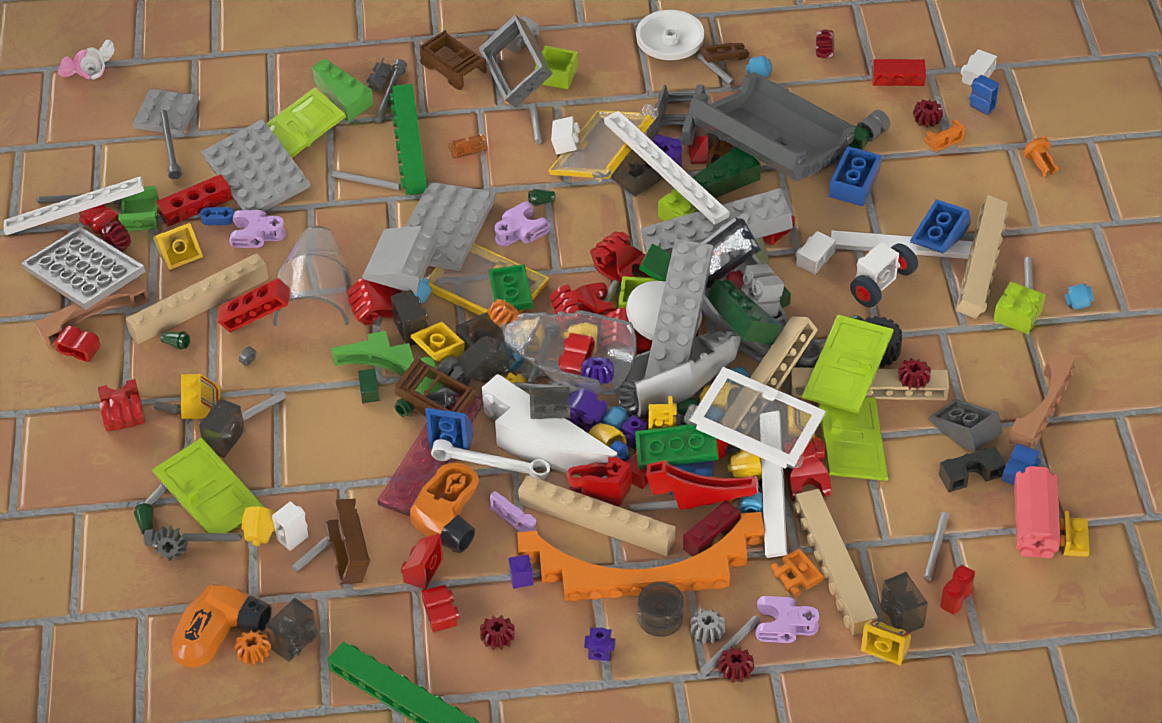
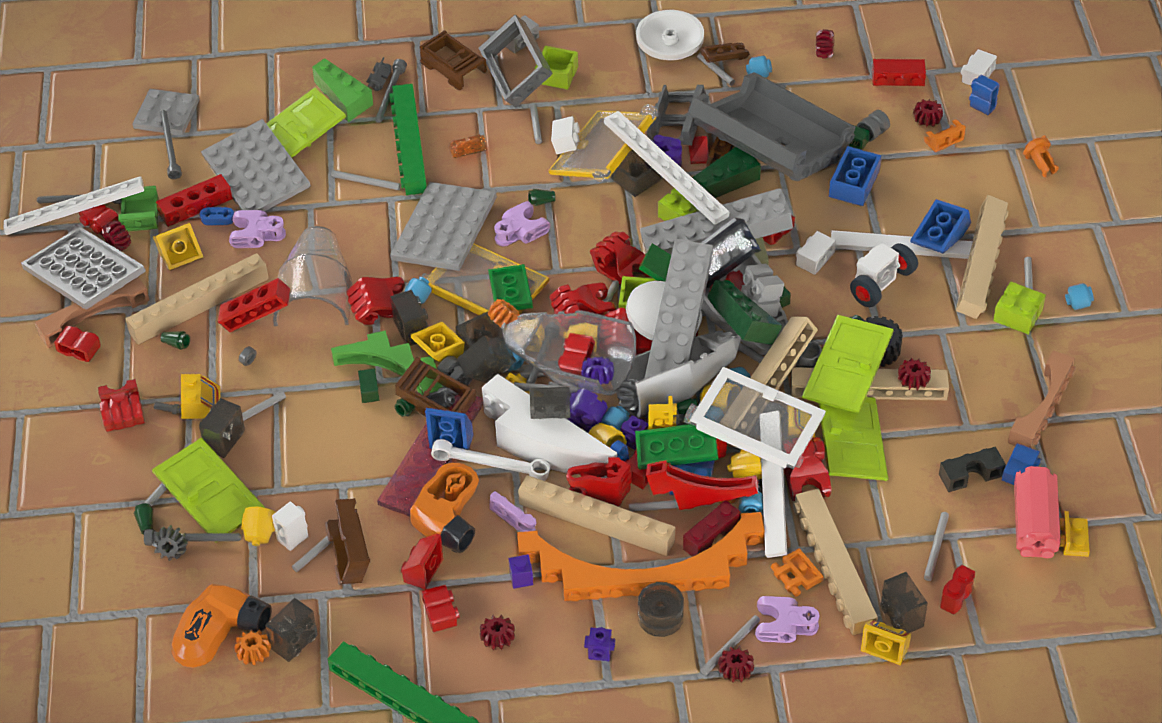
hair [58,40,115,80] -> none
light grey slope [362,226,439,294] -> none
light grey gear [690,608,726,644] -> none
dark grey slope [929,399,1003,451] -> none

